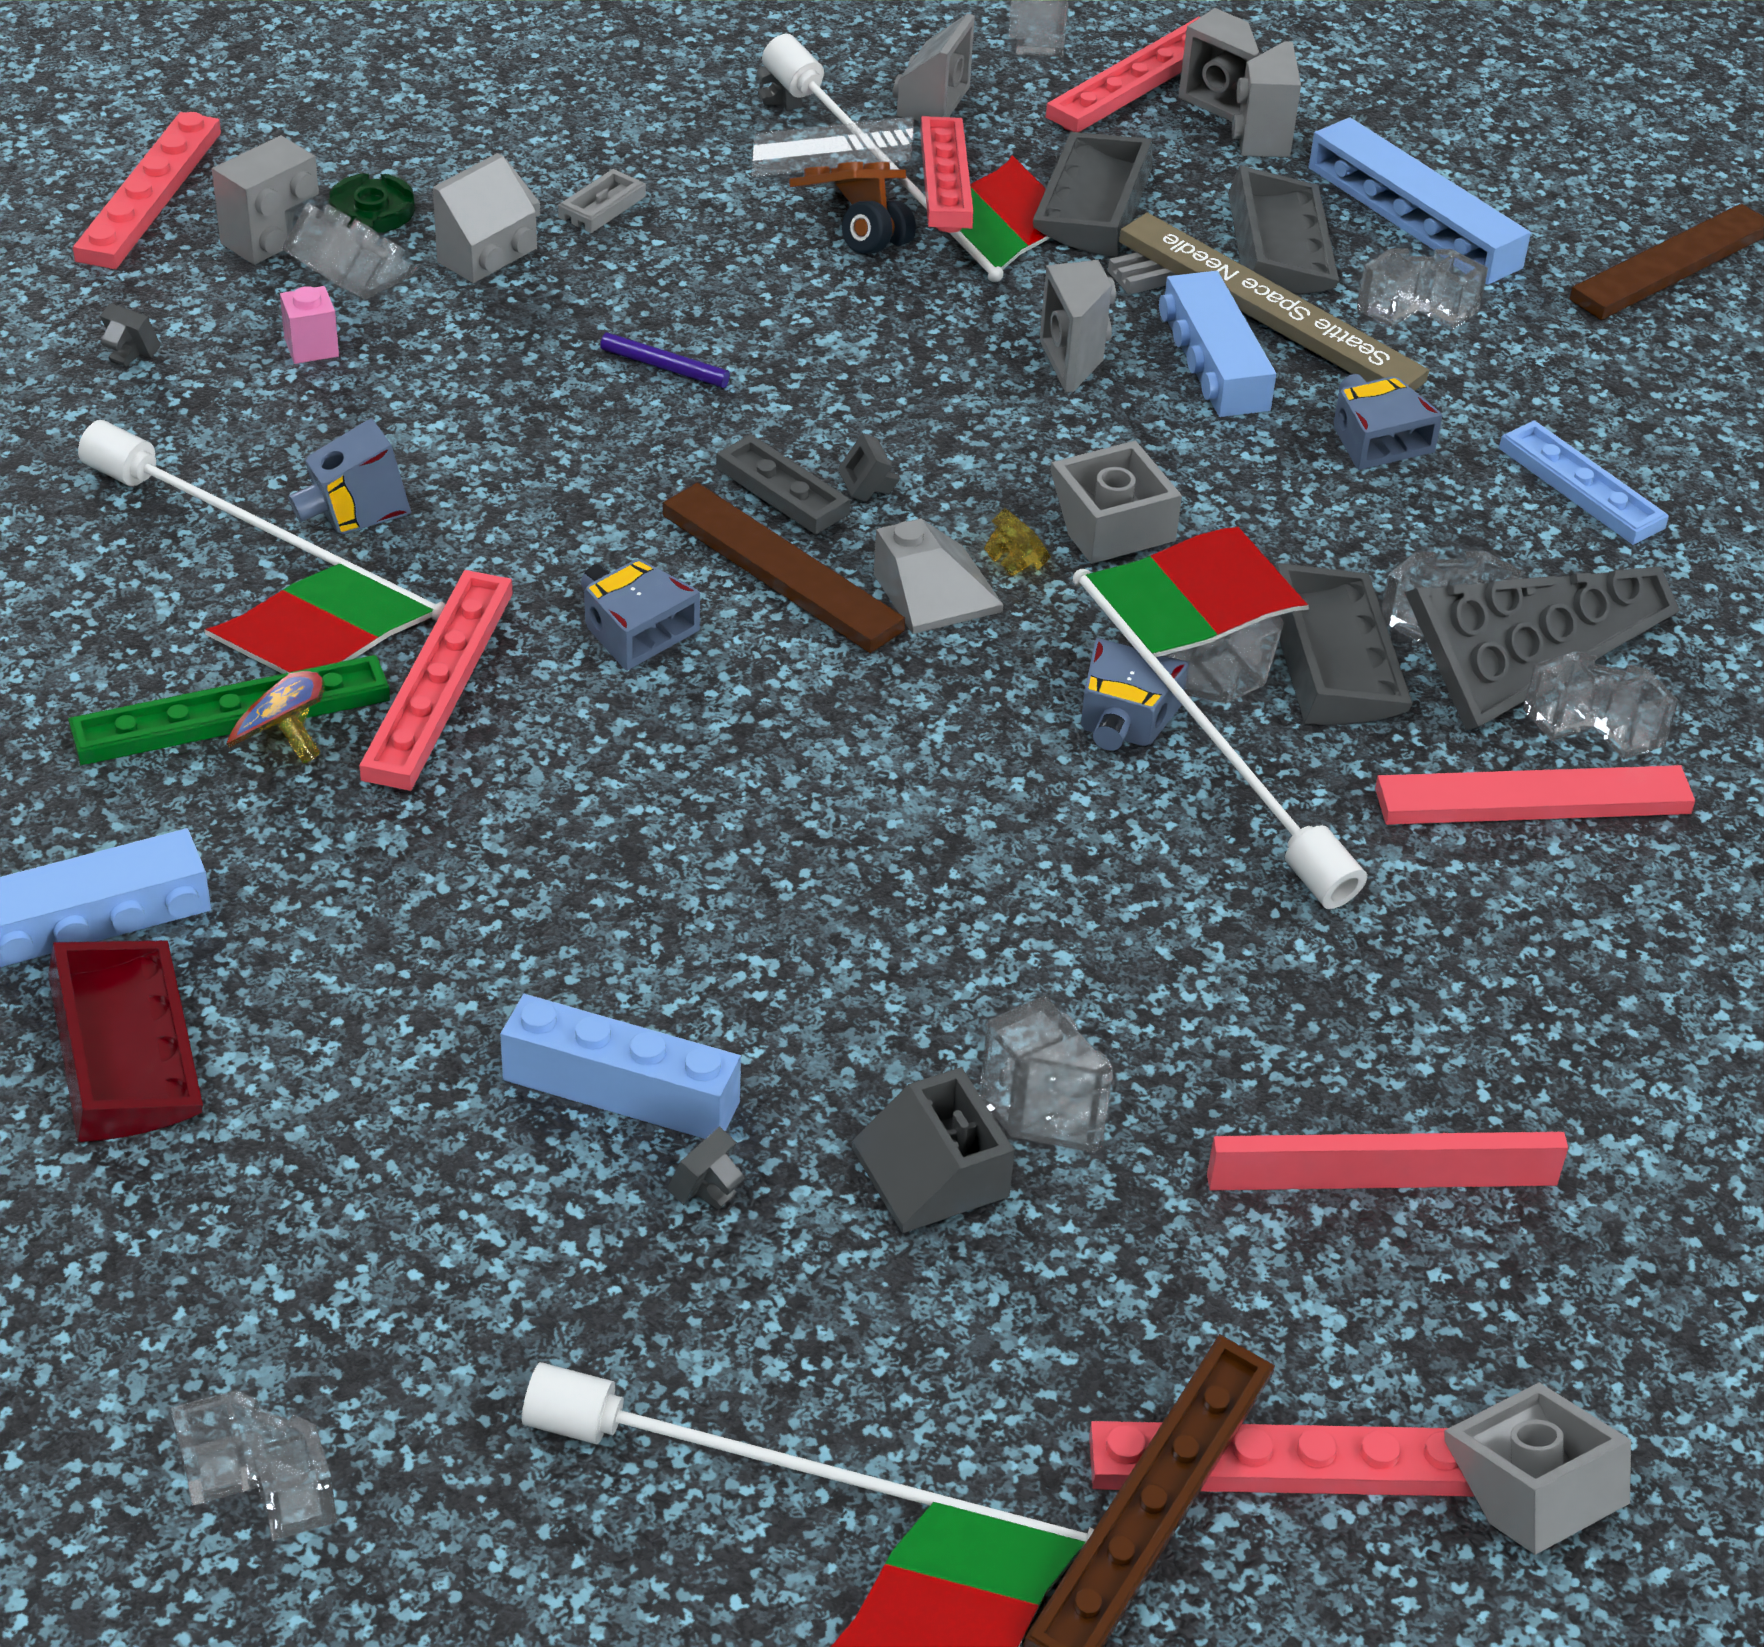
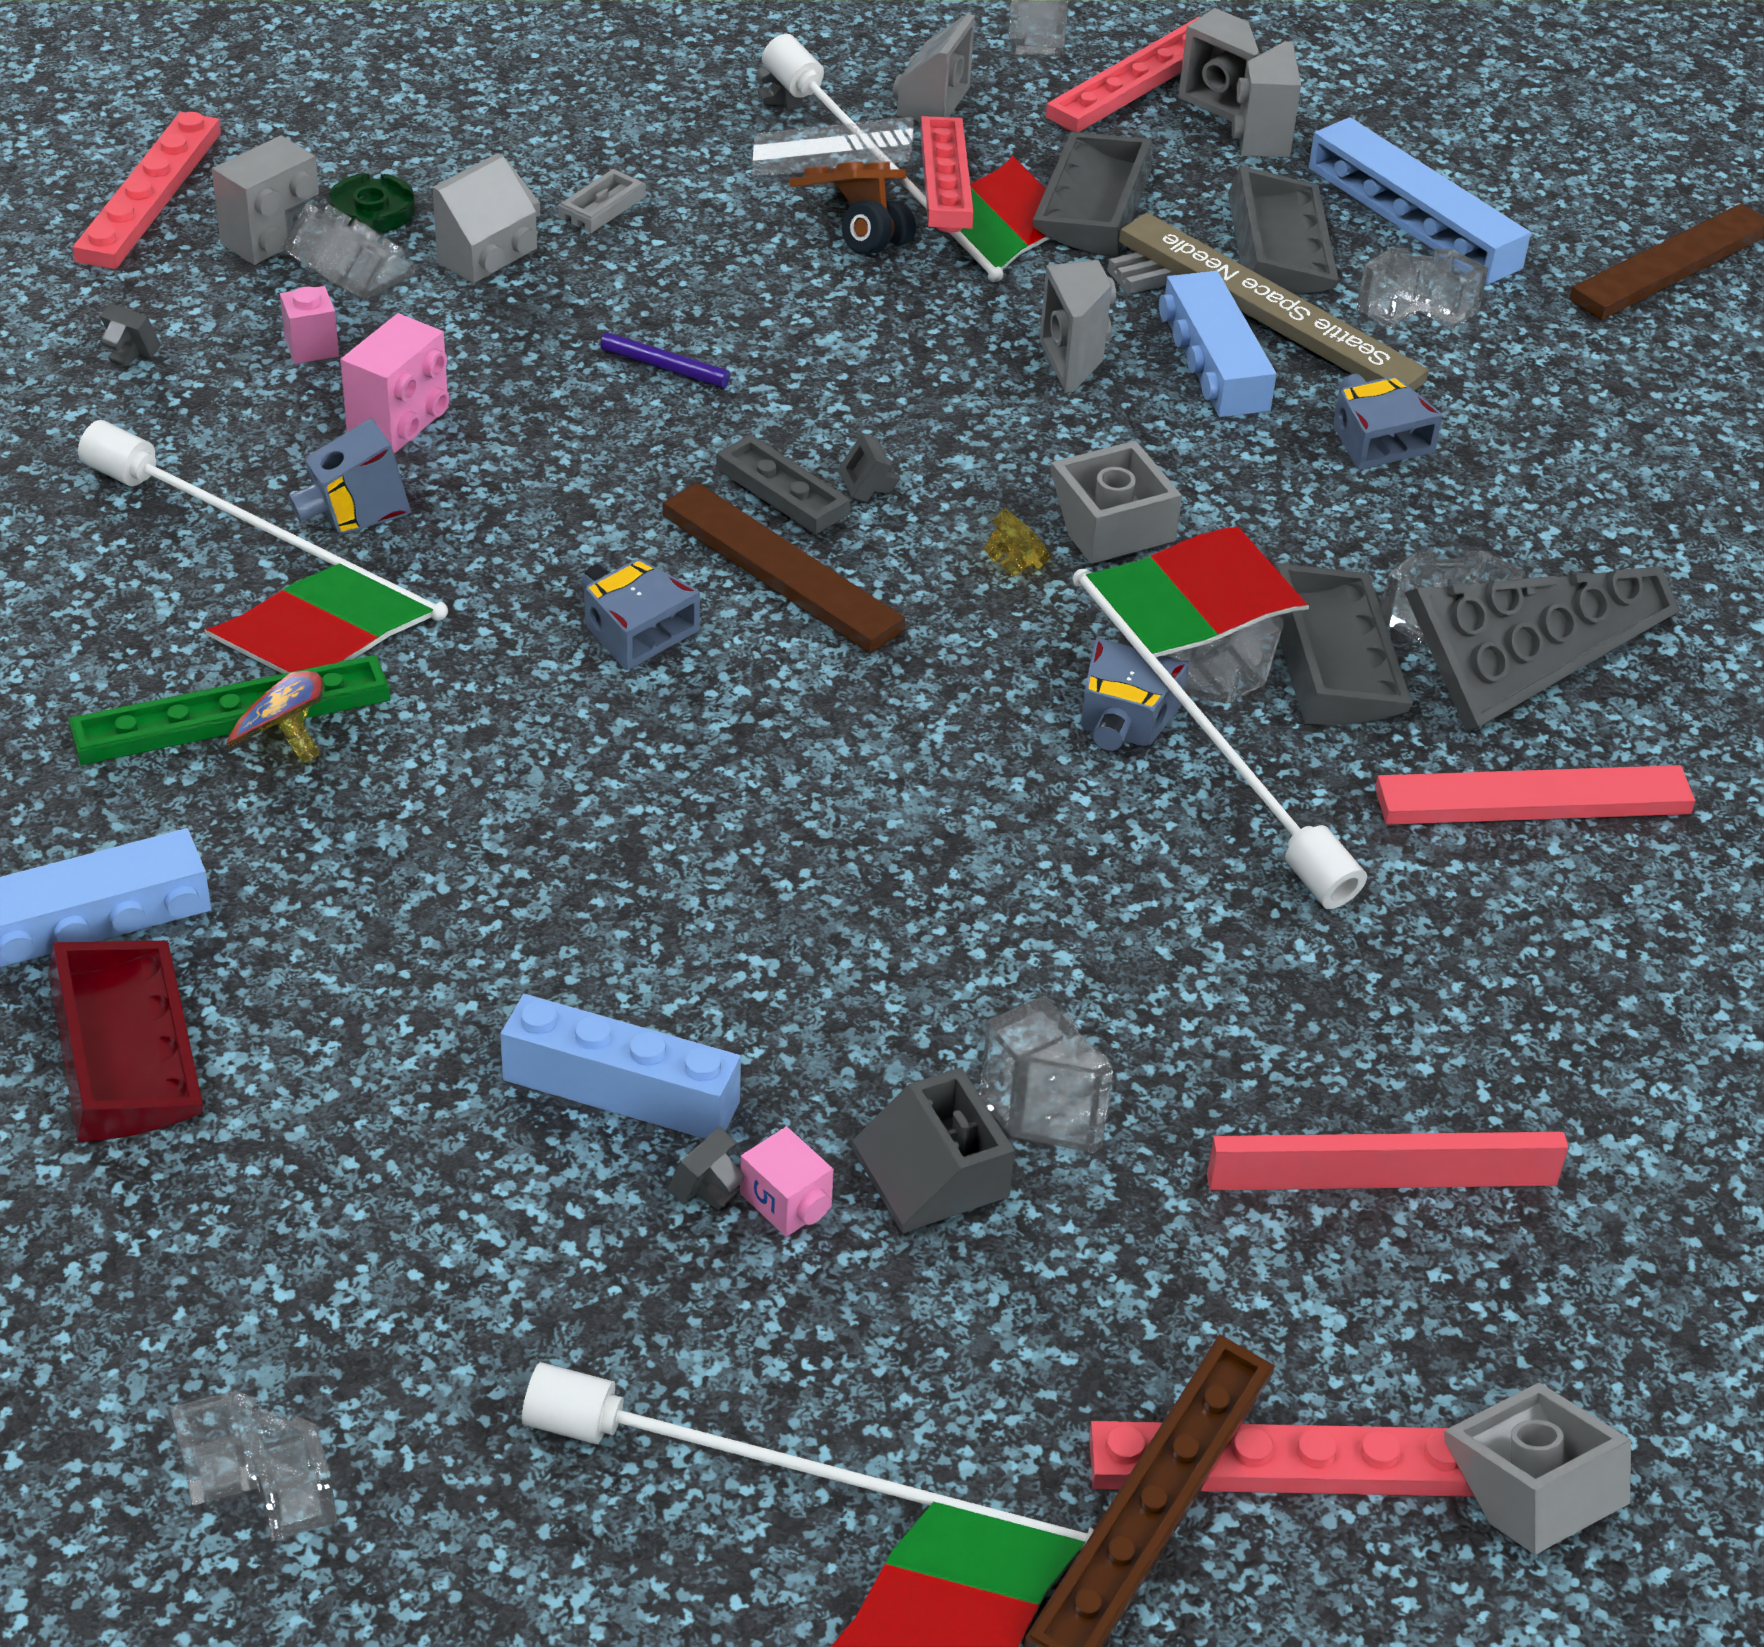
coral plate [359,570,513,791] -> none
light grey slope [874,518,1003,634] -> none
light blue tile [1499,420,1669,545] -> none
clear brick [1523,651,1679,760] -> none
none -> bright pink brick [340,313,449,454]
none -> bright pink brick [740,1126,834,1237]

